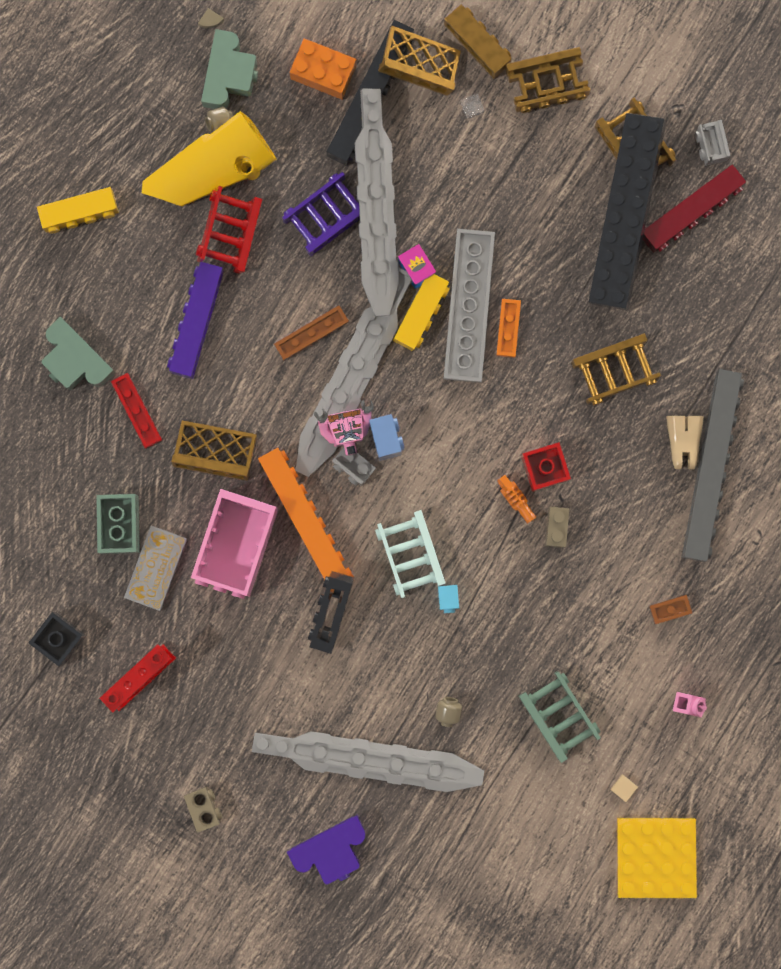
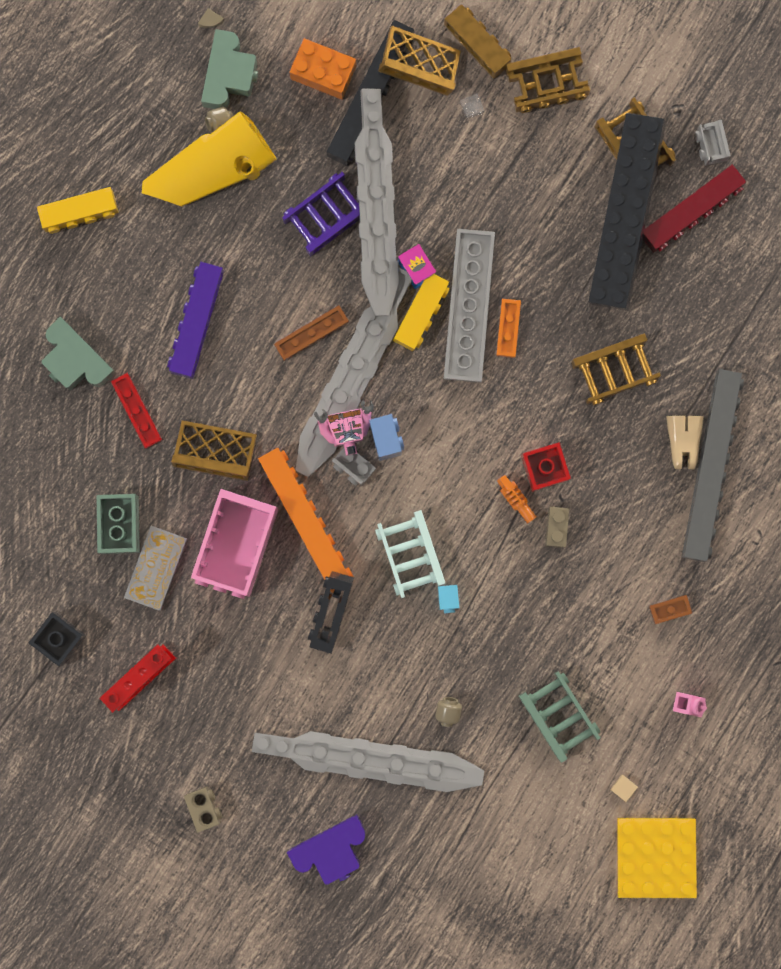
red fence [196,186,262,274] -> none

